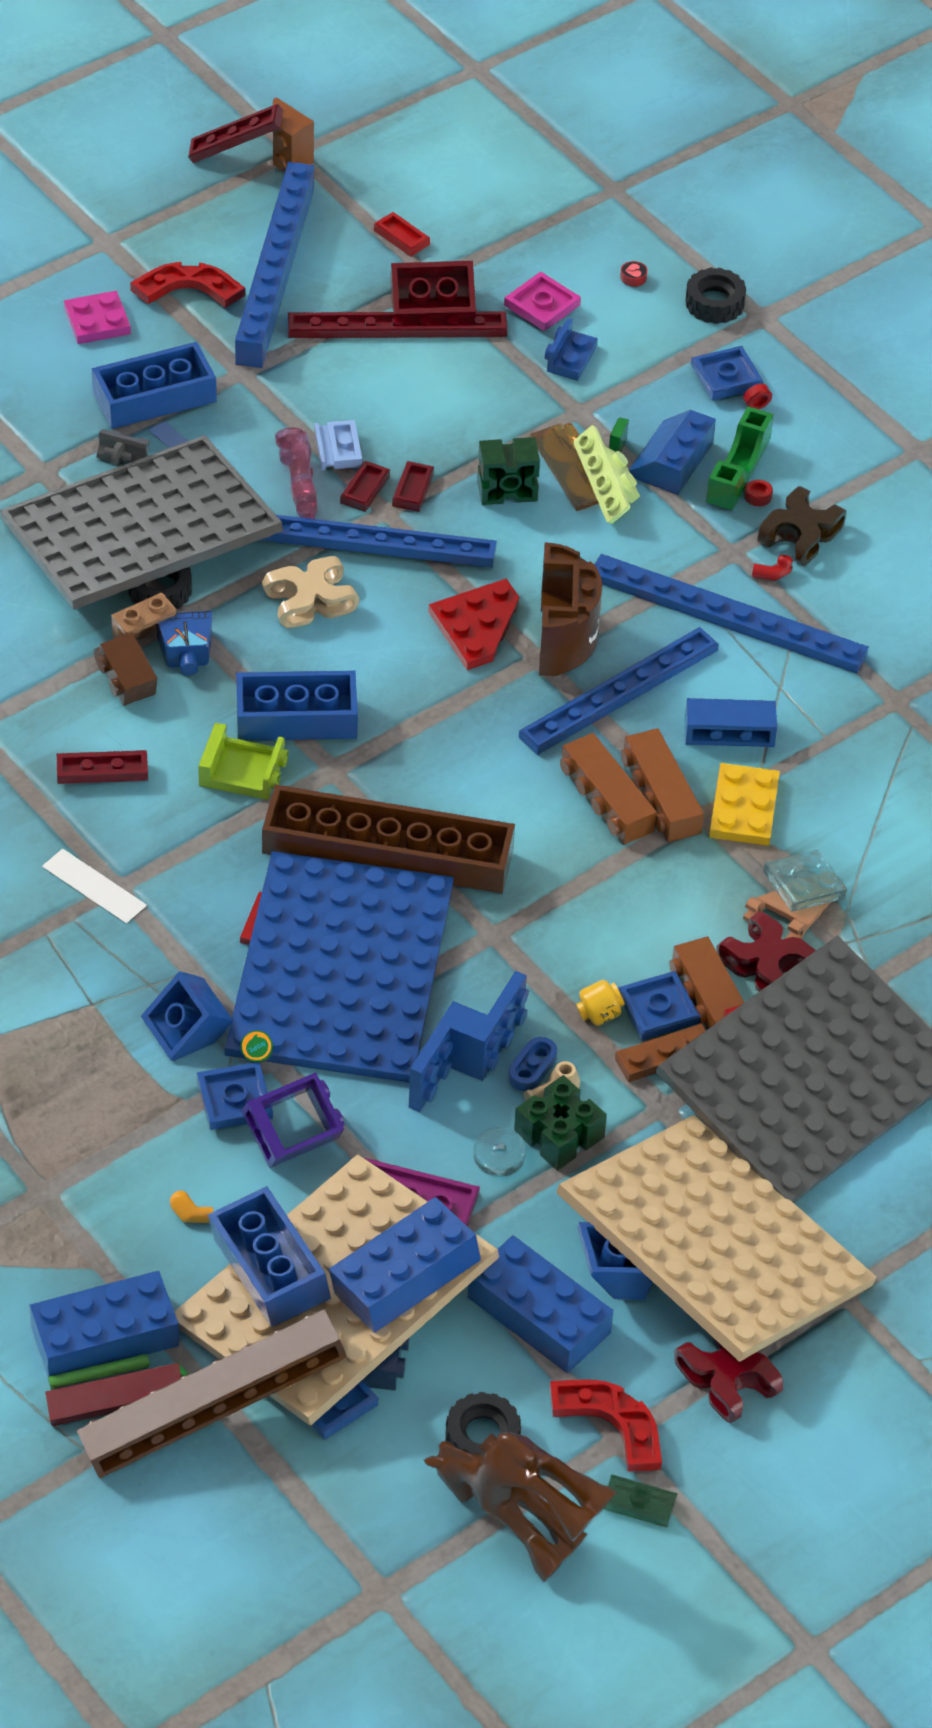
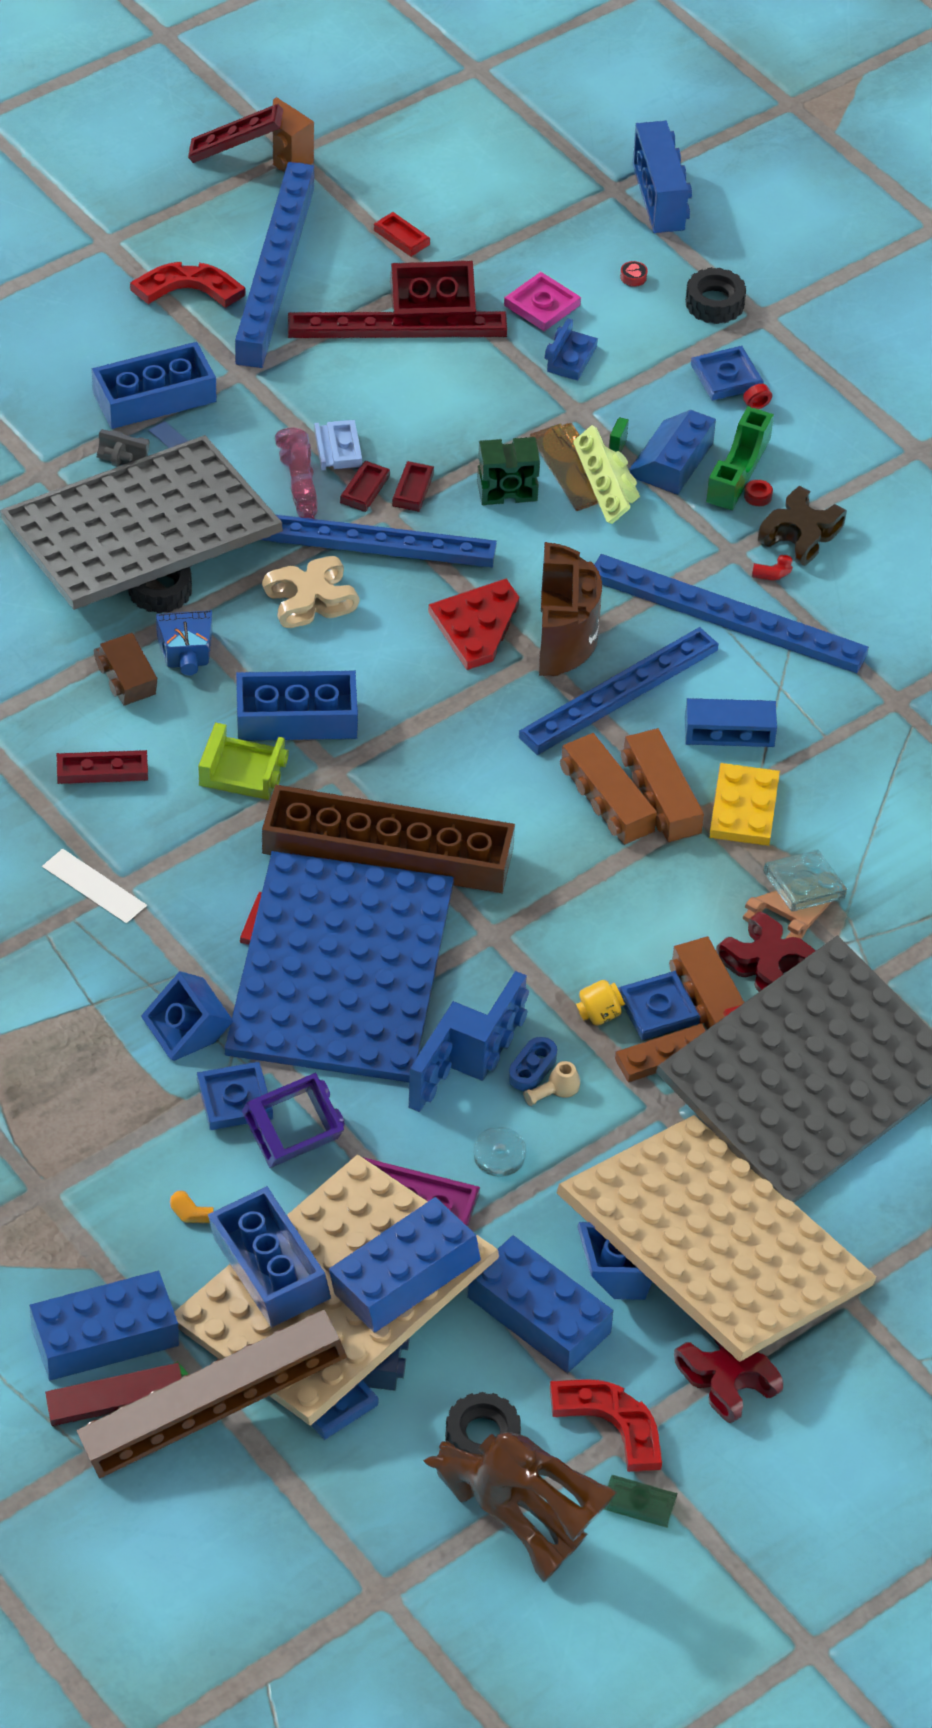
bright green bar [48,1354,150,1390] -> none
dark pink plate [64,290,131,344] -> none
medium nougat bracket [111,593,176,639] -> none
green tile [241,1030,273,1063] -> none
dark green brick [514,1075,607,1171] -> none
none -> blue brick [632,120,692,233]

